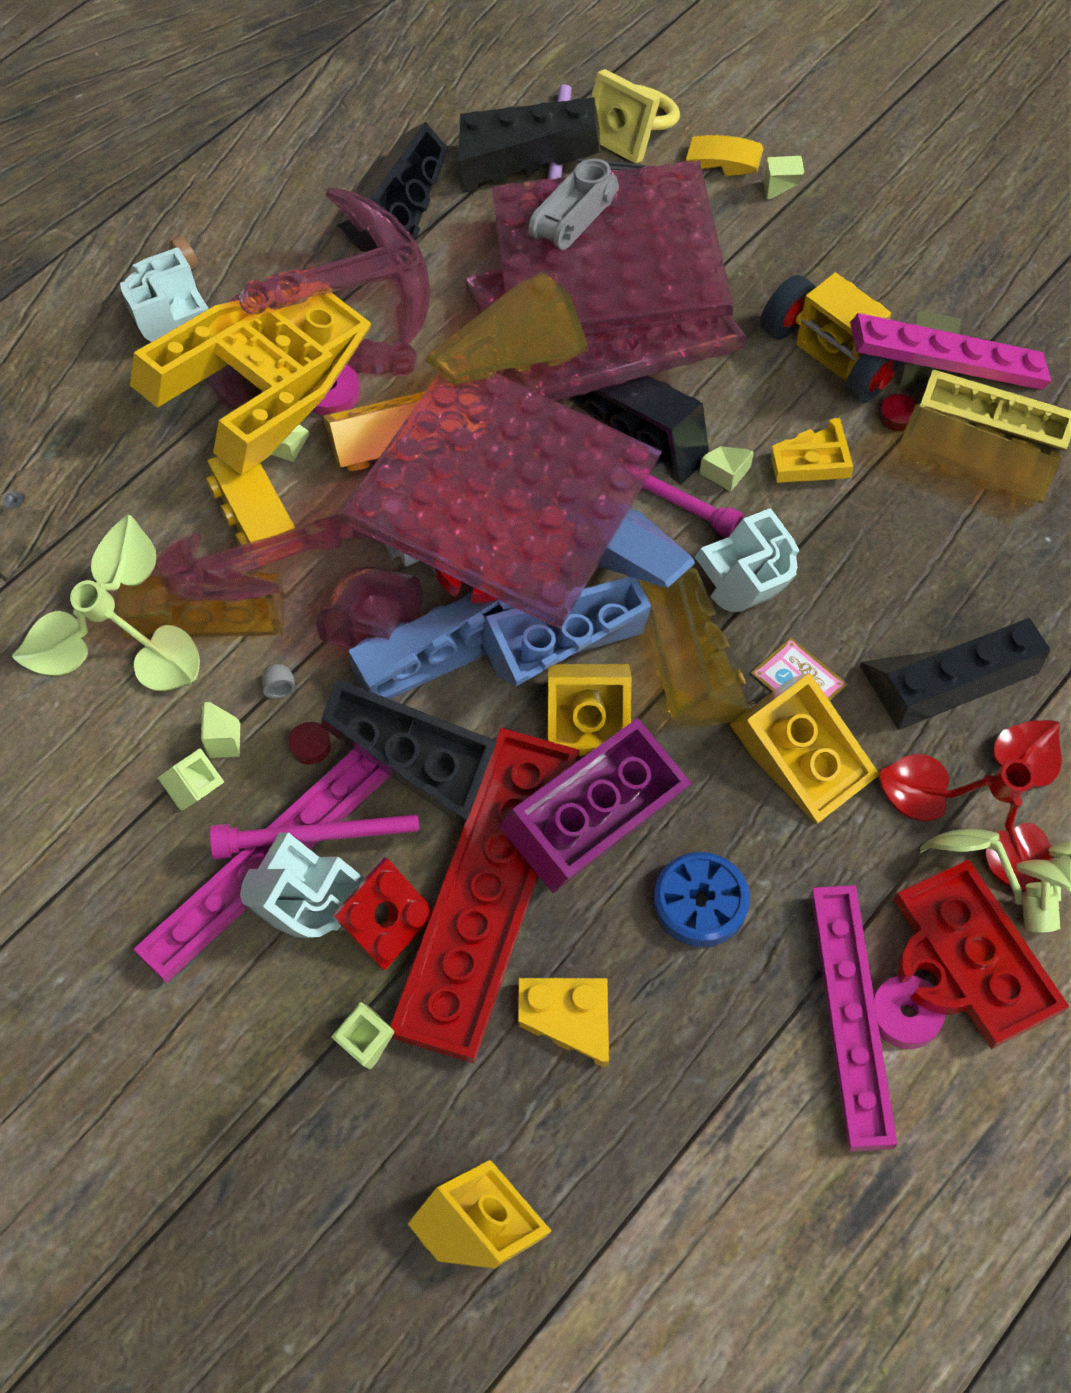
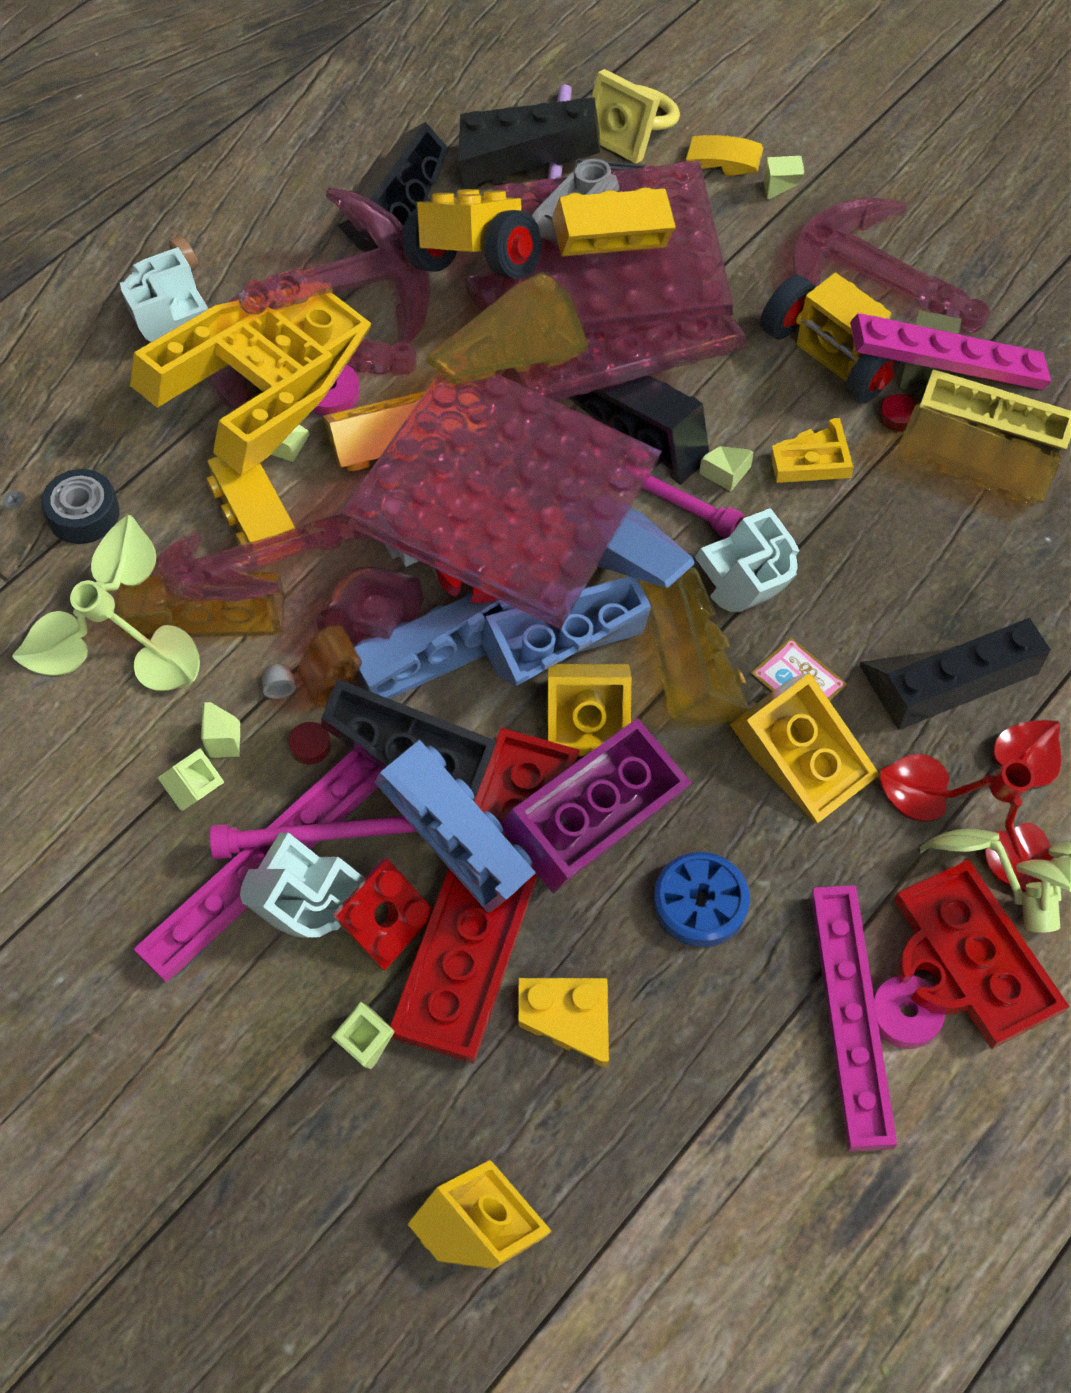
none -> black wheel [41,469,120,544]
none -> clear orange beam [297,626,362,706]
none -> medium blue wedge [374,740,536,914]
none -> brick [402,189,541,279]
none -> yellow brick [552,187,676,256]
none -> clear pink piece [793,198,990,332]

